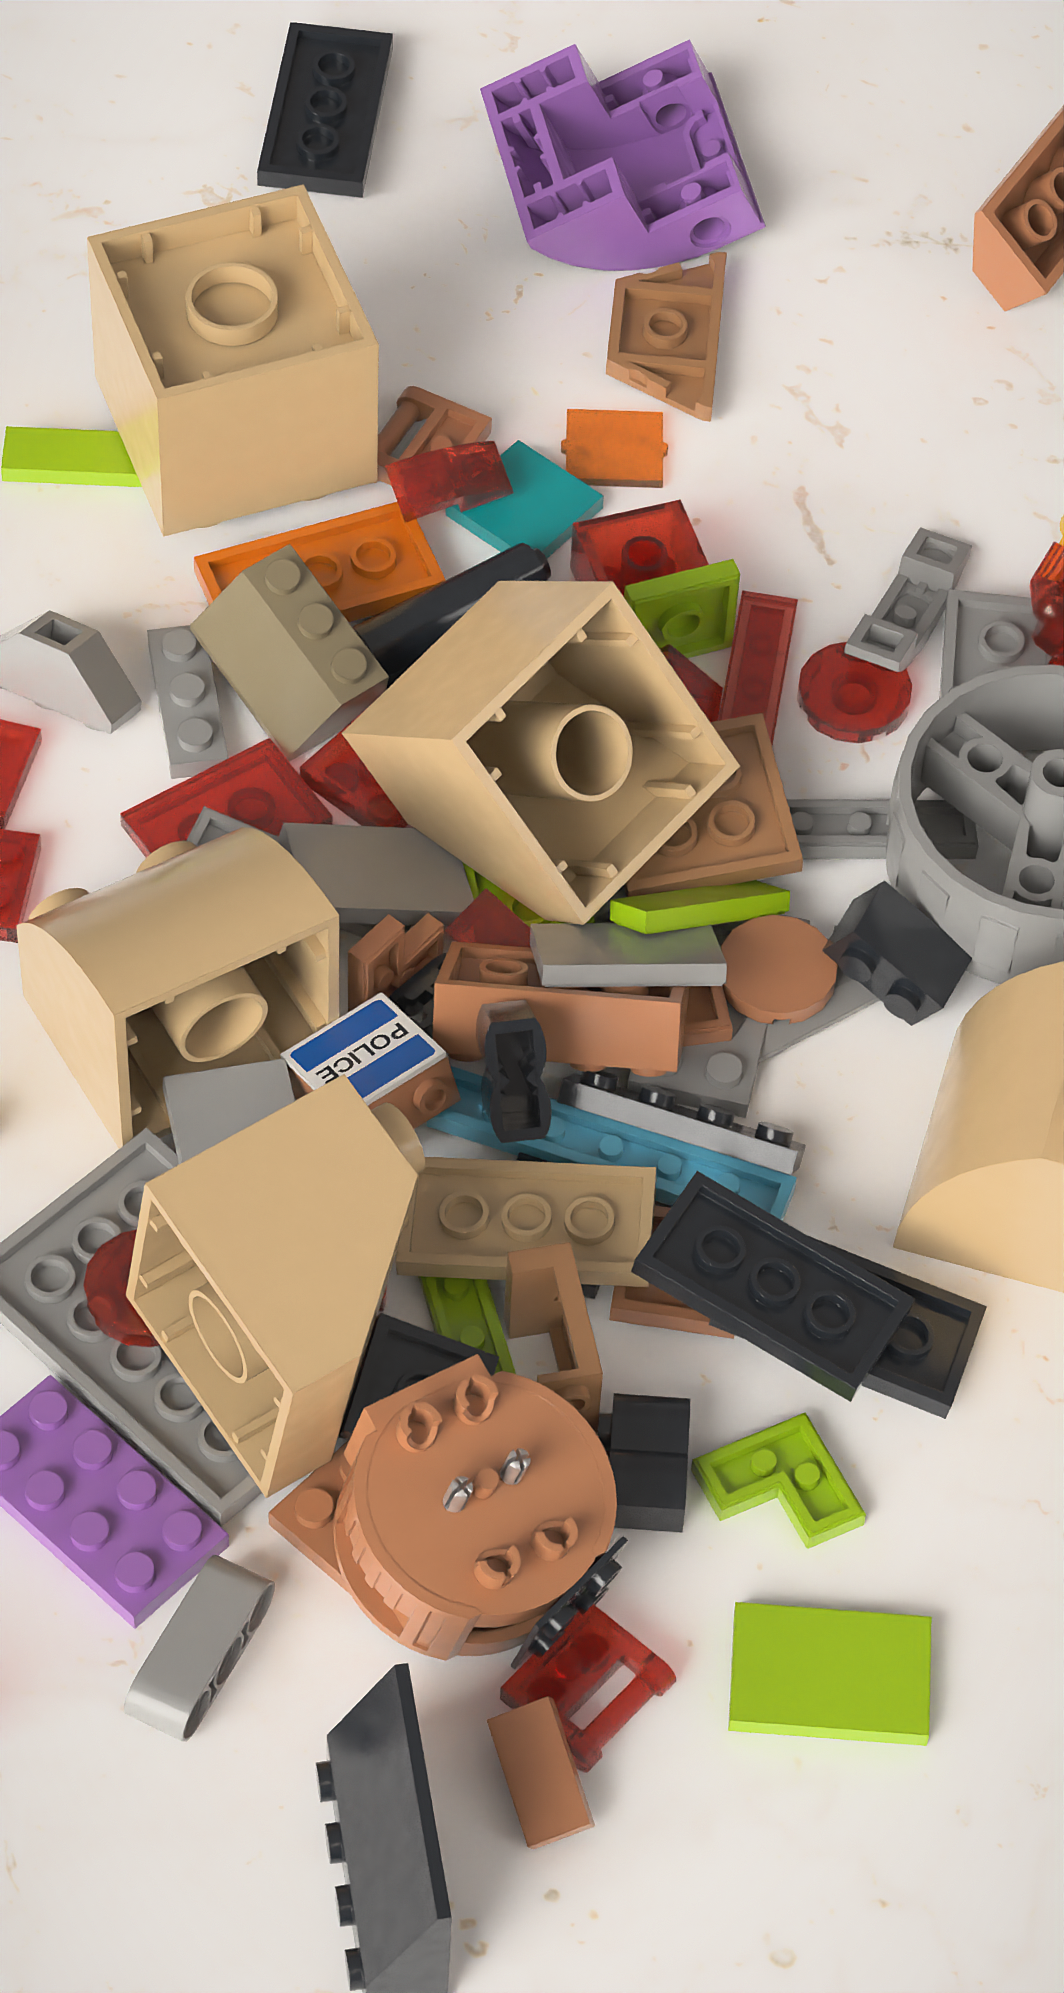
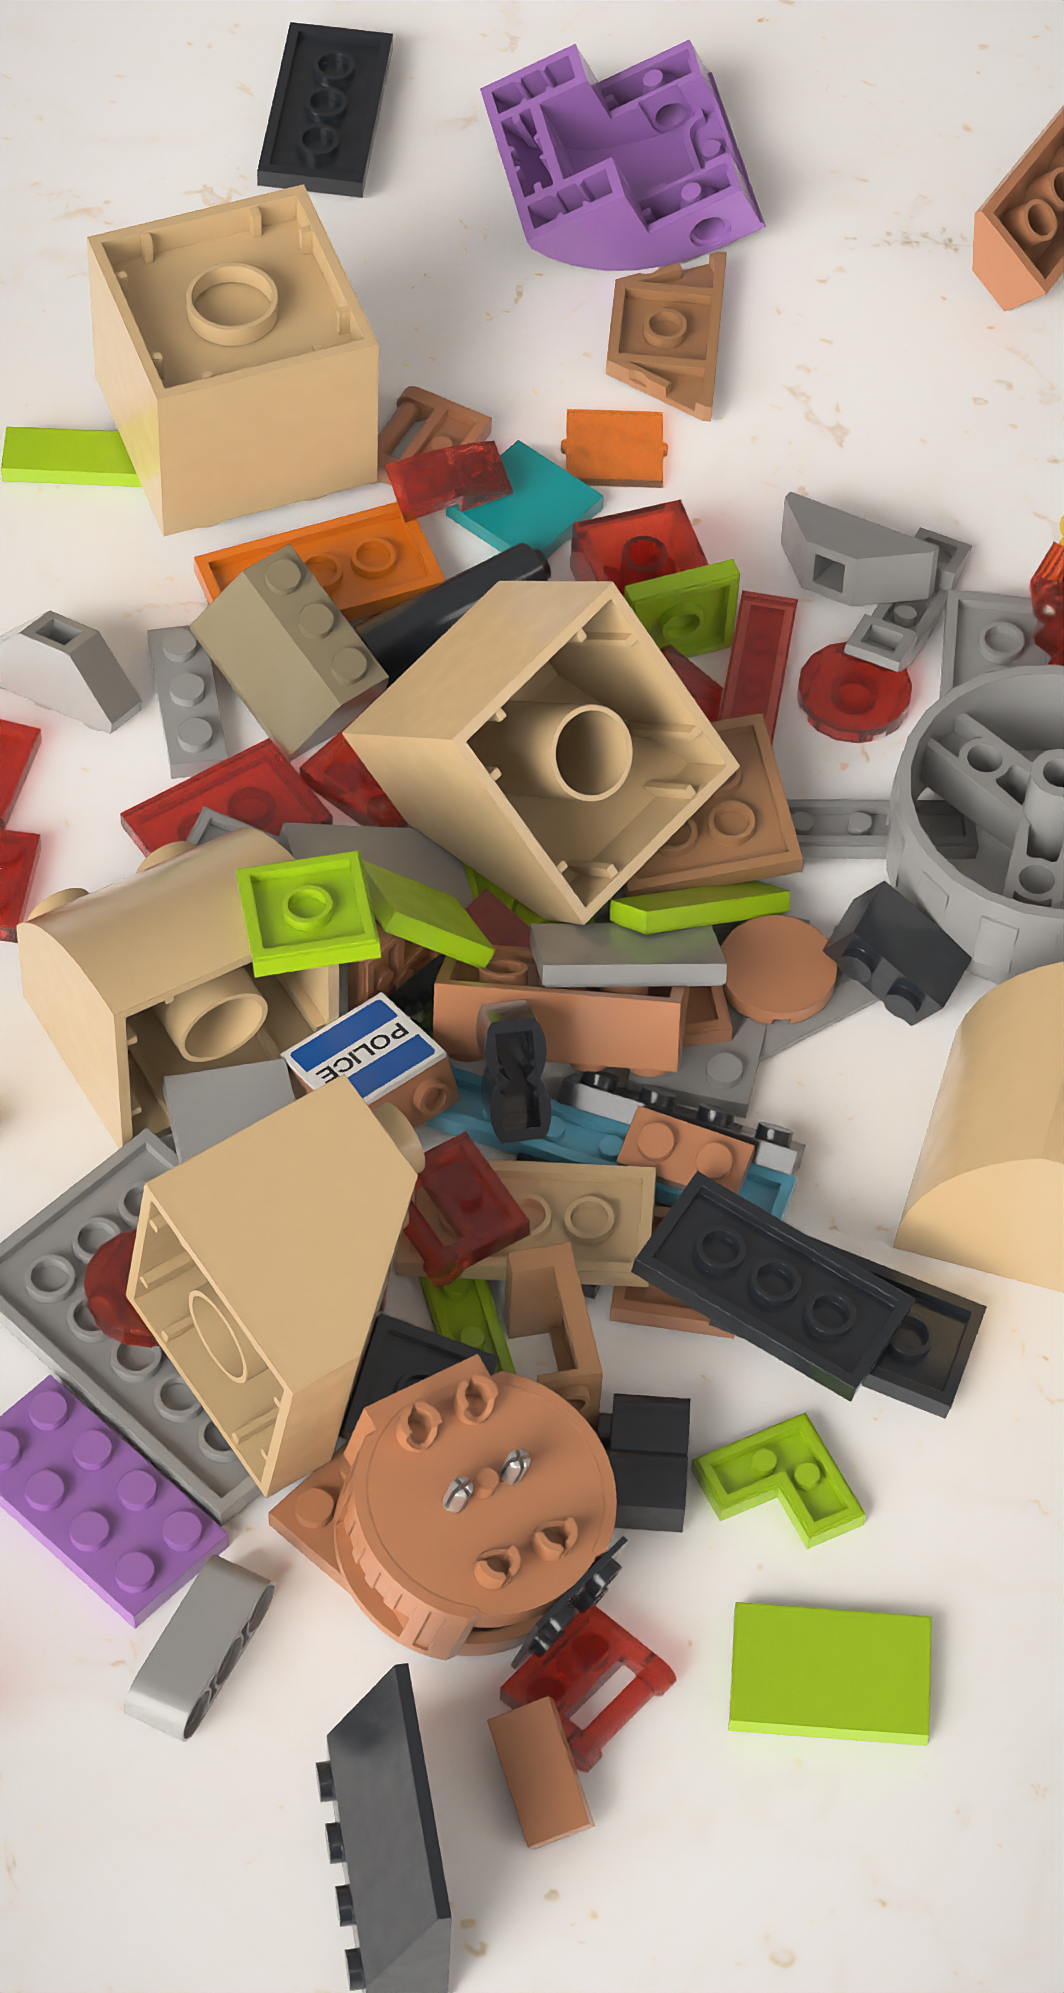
none -> lime tile [236,850,381,977]
none -> lime tile [362,860,496,968]
none -> clear red plate [403,1131,531,1287]
none -> nougat plate [616,1105,756,1195]
none -> light grey slope [781,491,939,607]

